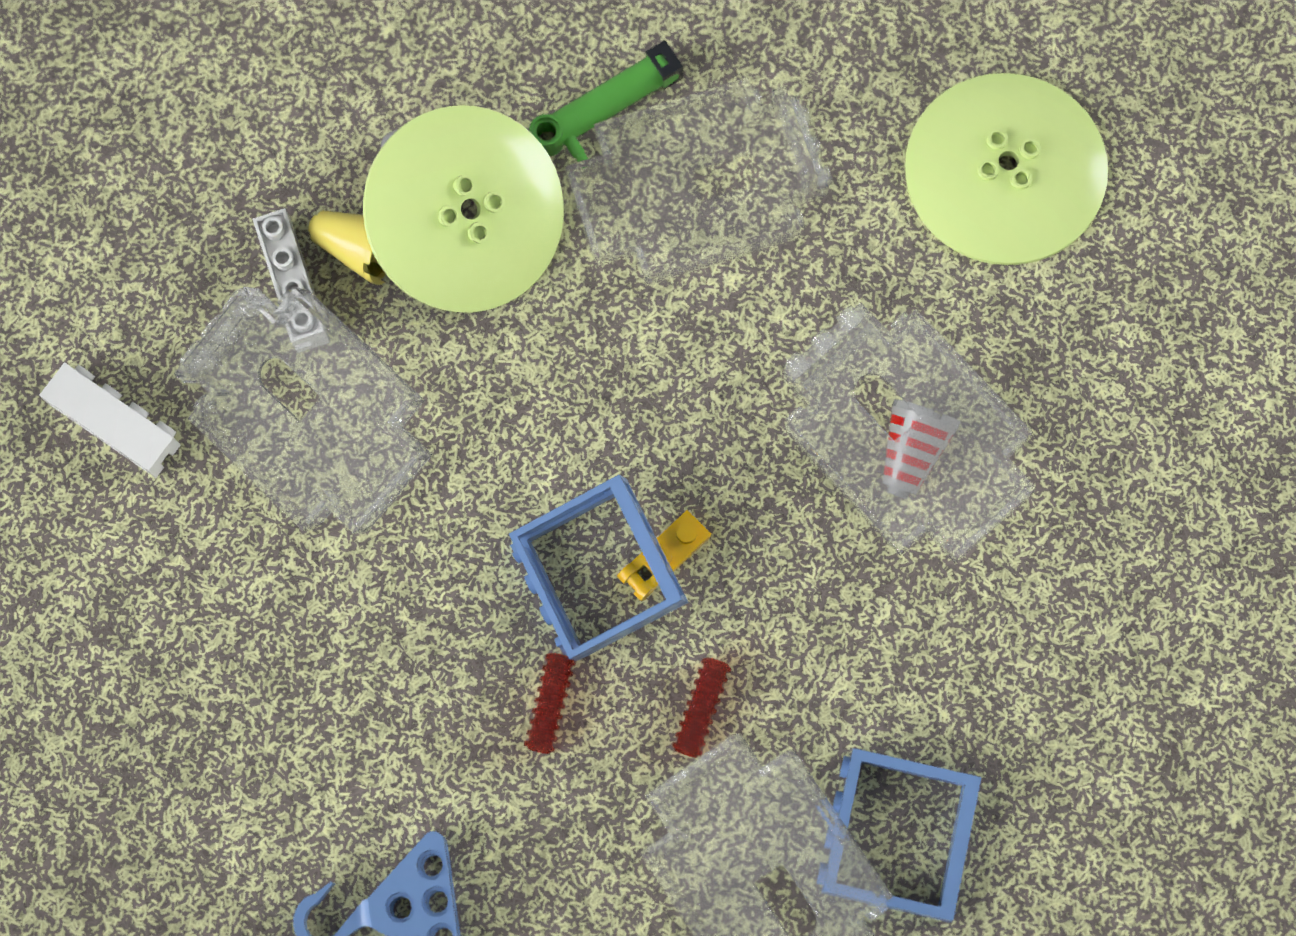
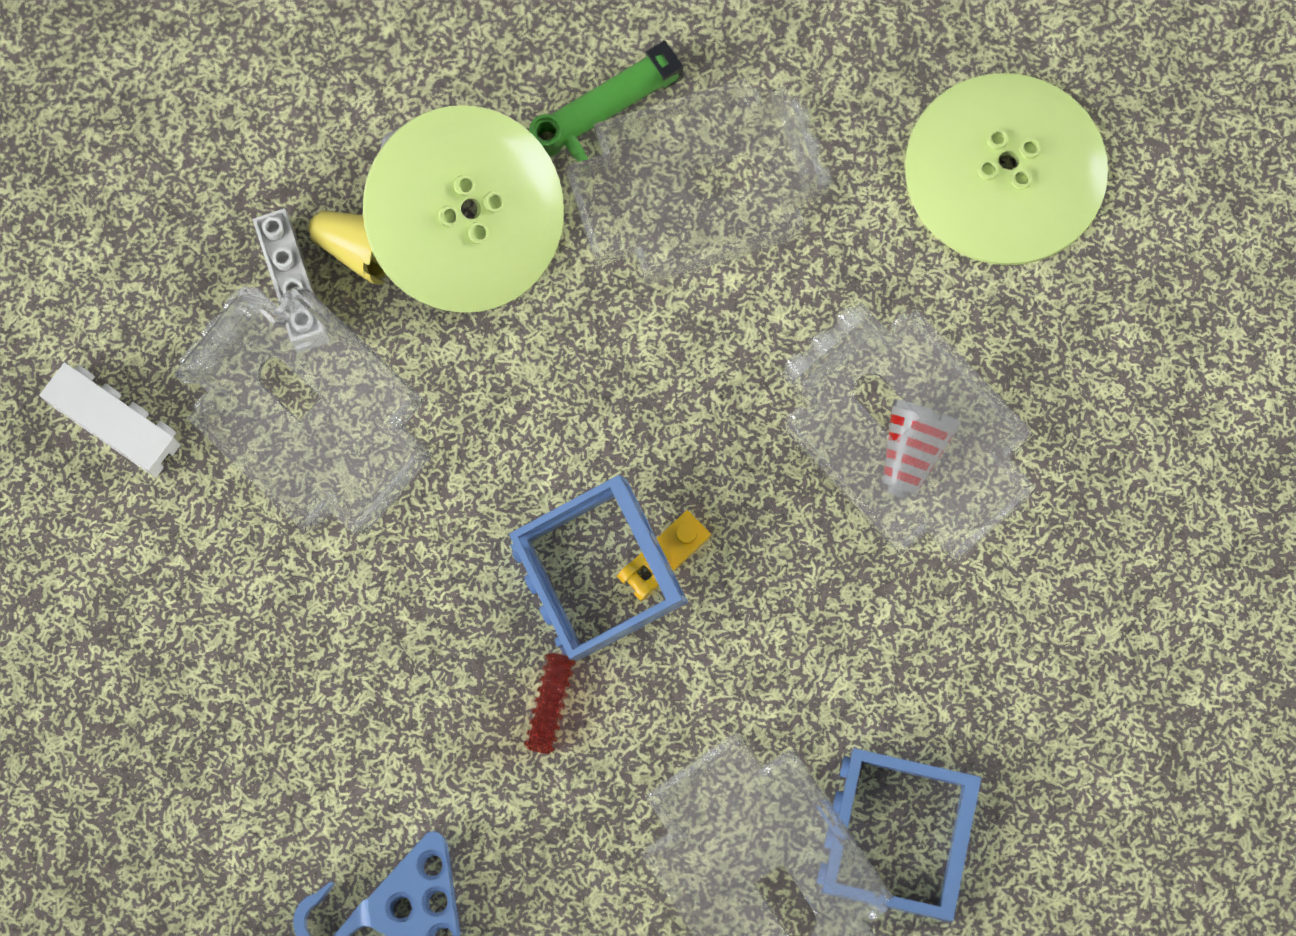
clear red piece [672,657,732,758] -> none

